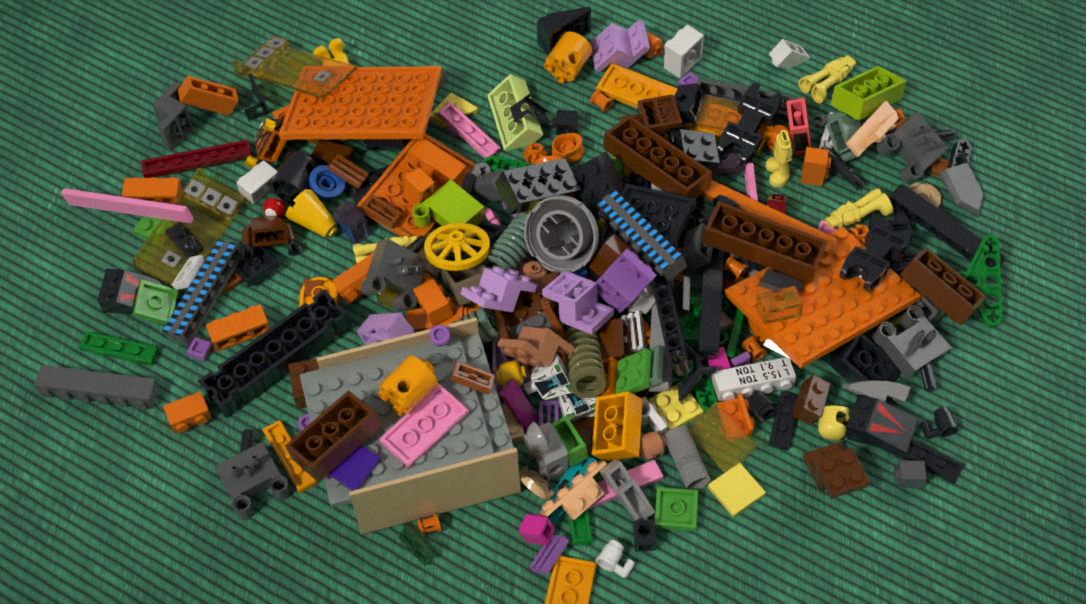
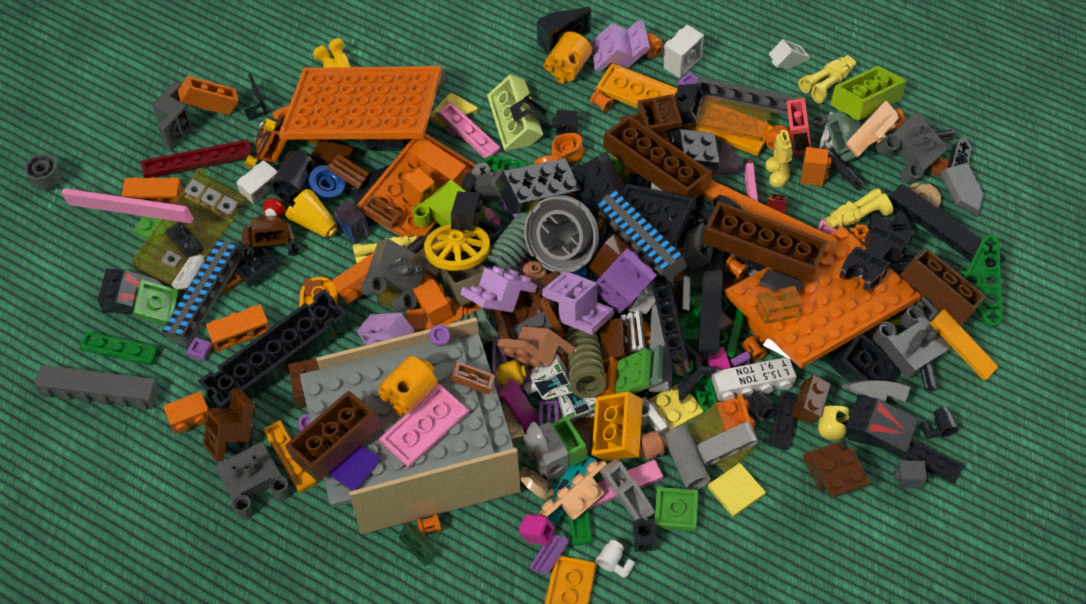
clear yellow piece [232,36,357,99] -> none
orange gear [523,143,547,165] -> none
black piece [717,82,783,167] -> none
none -> dark grey piece [24,154,61,190]
none -> reddish brown bracket [203,389,255,462]
none -> black brick [451,191,483,231]
none -> light grey beam [697,422,758,466]
none -> light orange tile [930,309,998,381]

